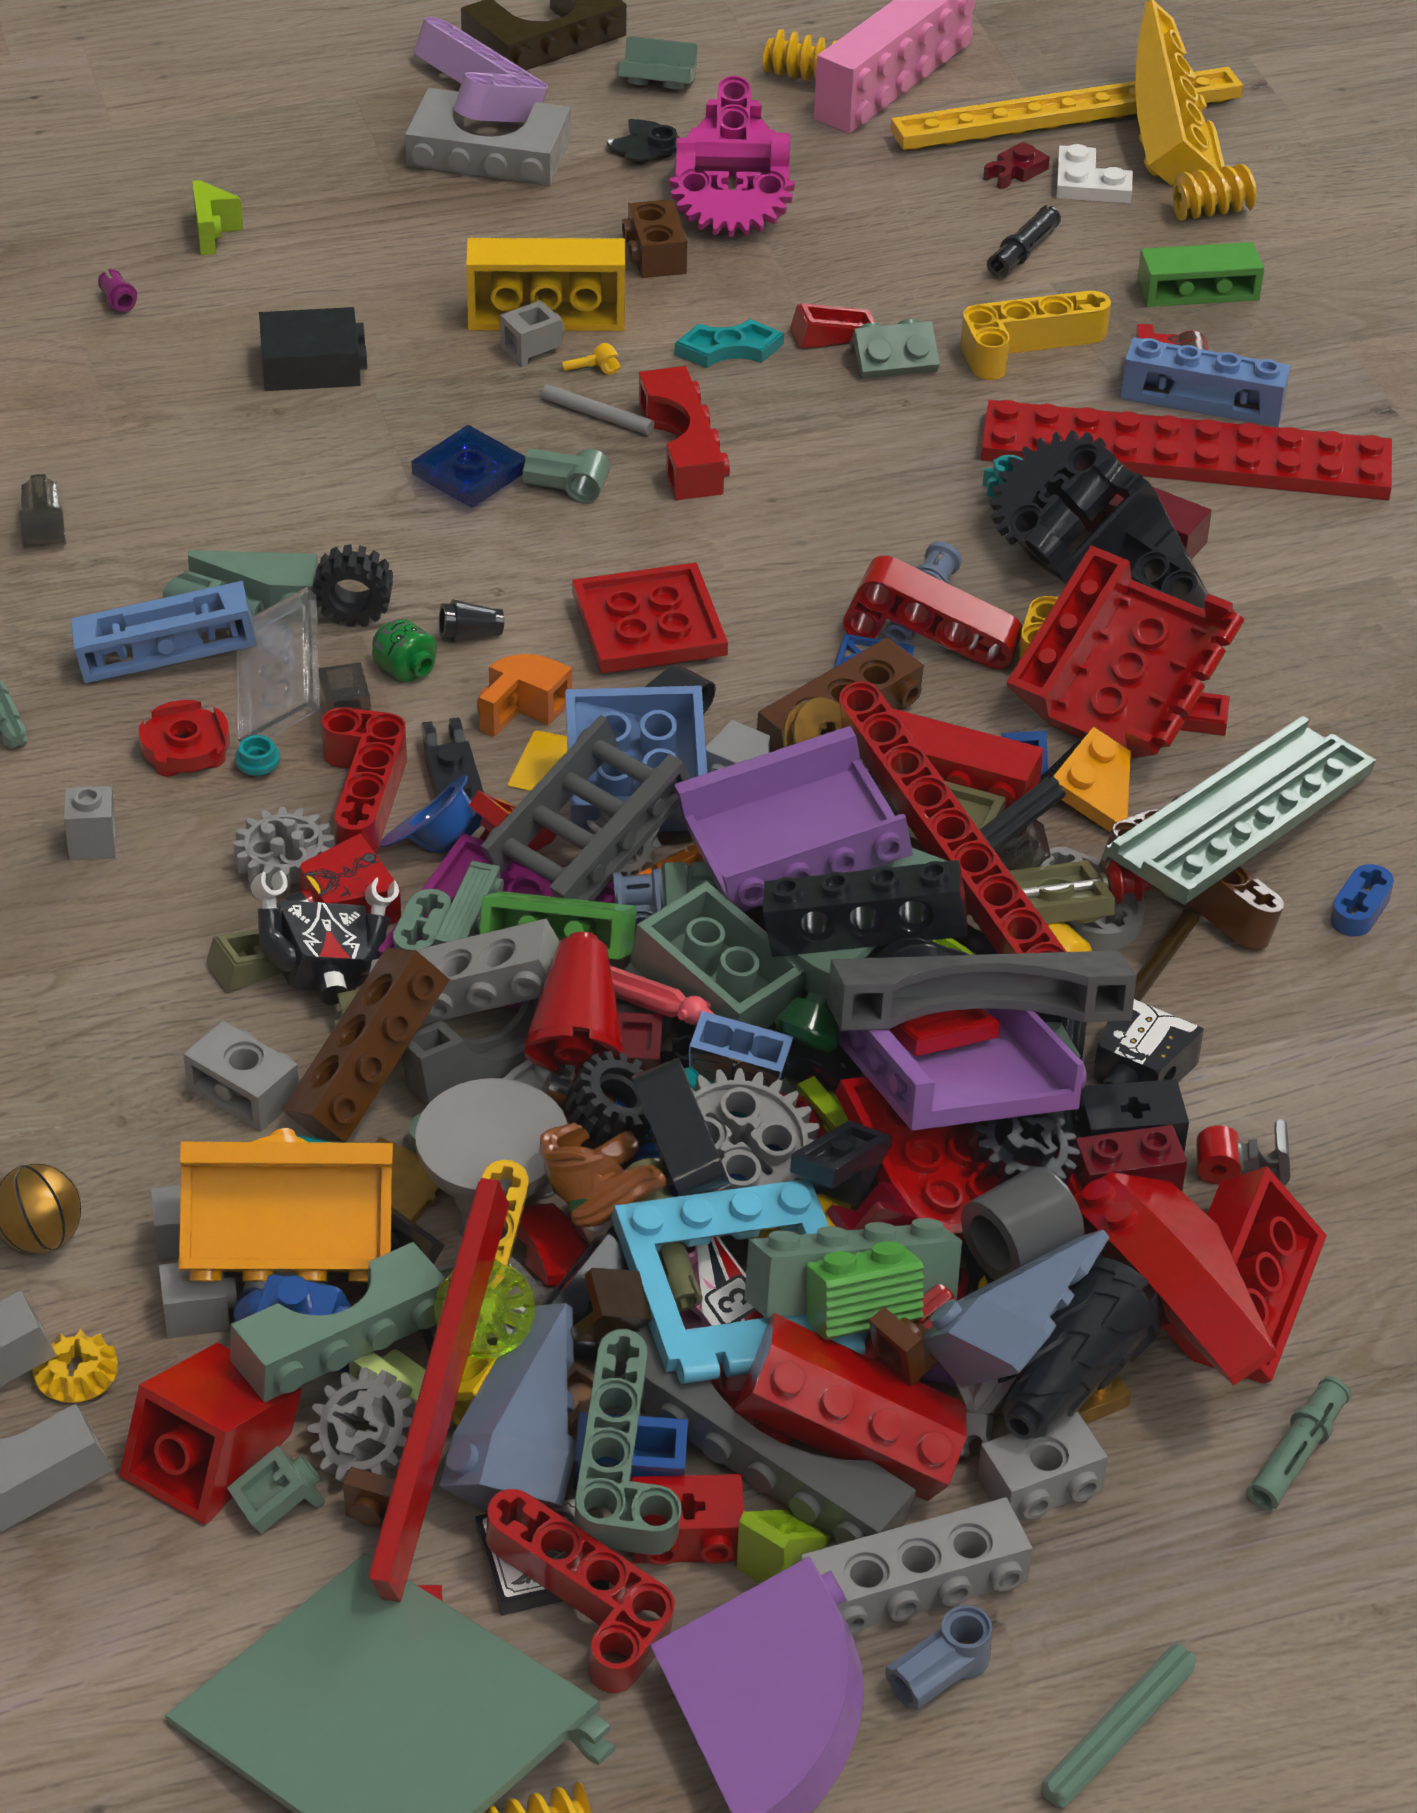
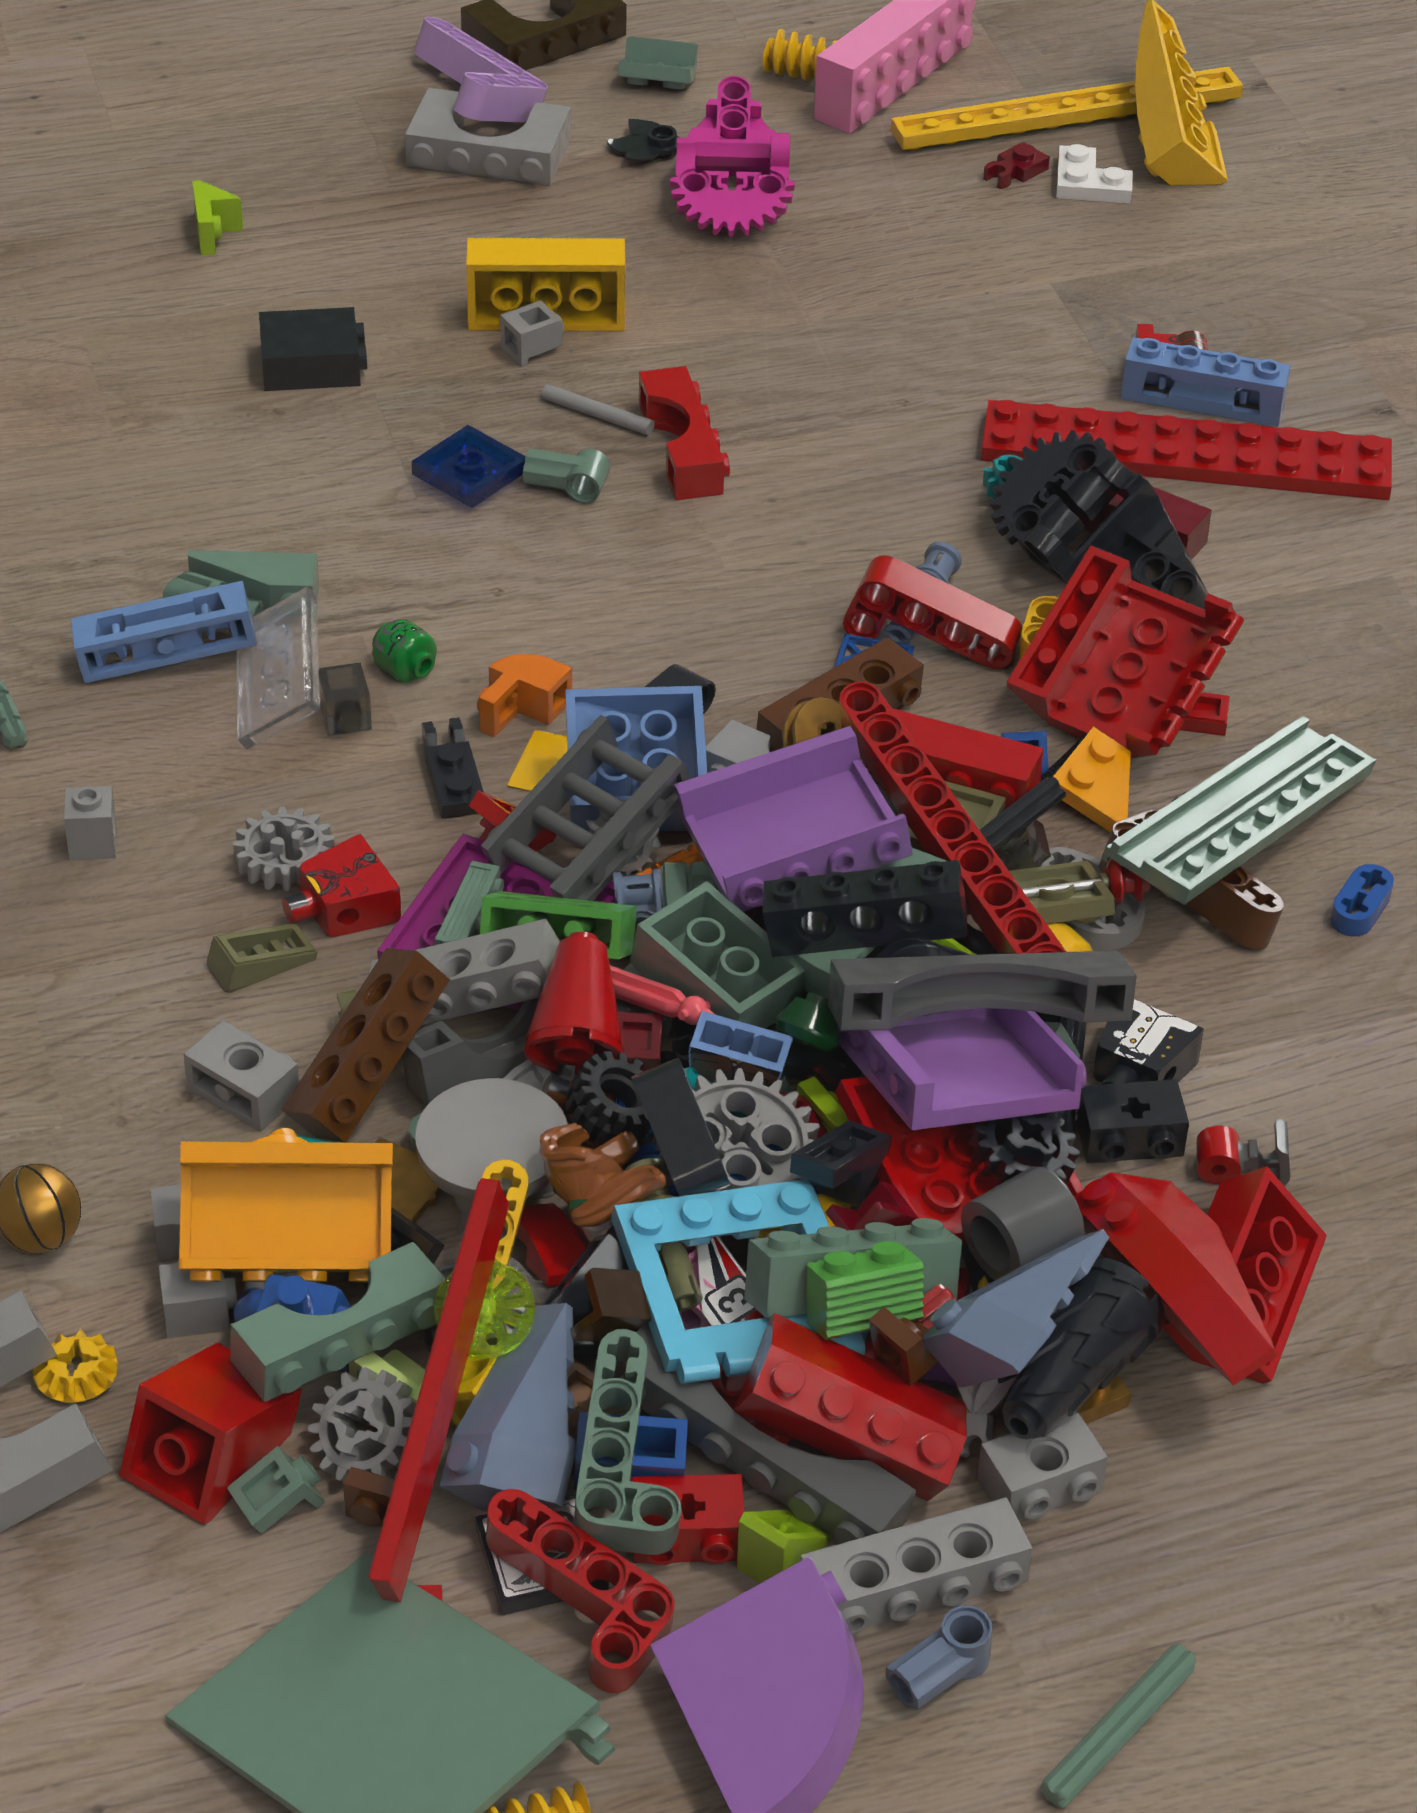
clear smoke piece [19,474,66,548] -> none
magenta pin [98,269,137,312] -> none
red plate [138,700,230,777] -> none
teal plate [235,735,280,776] -> none
black torso [251,871,399,1005] -> none
black tyre [312,544,393,627] -> none
red beam [321,707,407,854] -> none
blue piece [380,775,482,853] -> none
sand green beam [393,889,451,950] -> none
black cone [439,599,504,643] -> none
yellow hand [562,343,621,374] -> none
red plate [572,562,728,674] -> none
reddish brown brick [622,199,688,278] -> none
teal tile [674,319,784,368] -> none
red slope [790,303,875,348] -> none
sand green bracket [849,319,940,378] -> none
red tile [889,1008,1000,1057] -> none
yellow beam [960,291,1111,380] -> none
black pin [987,205,1061,278] -> none
dark red brick [1074,1125,1187,1191] -> none
dark brown bar [1134,909,1199,1001] -> none
bright green brick [1137,242,1264,307] -> none
yellow piece [1172,164,1257,221] -> none
sand green pin [1246,1376,1351,1511] -> none

